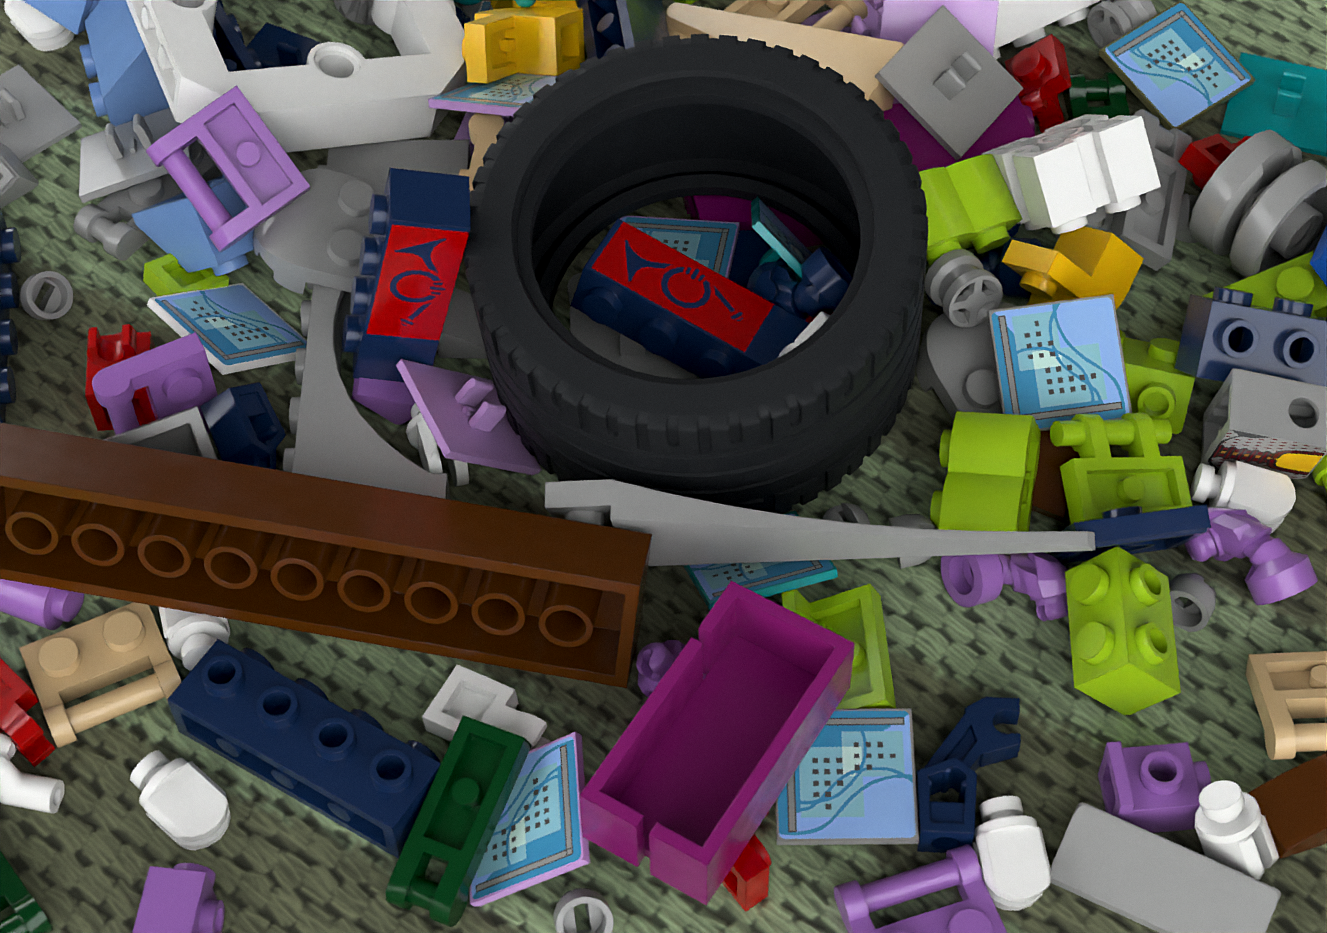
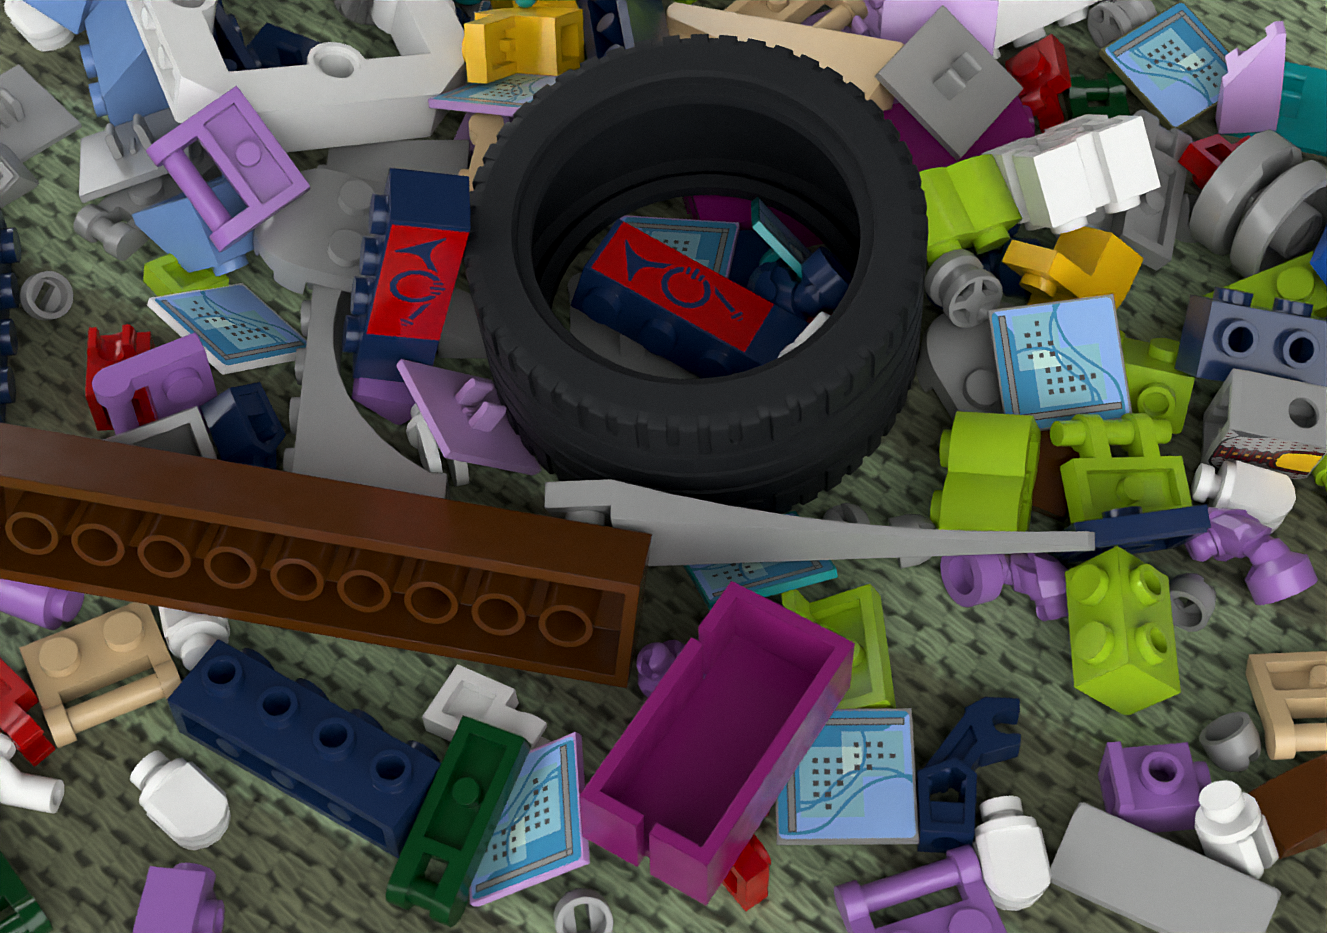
none -> light grey hinge [1199,712,1261,772]
none -> lavender slope [1215,21,1286,134]

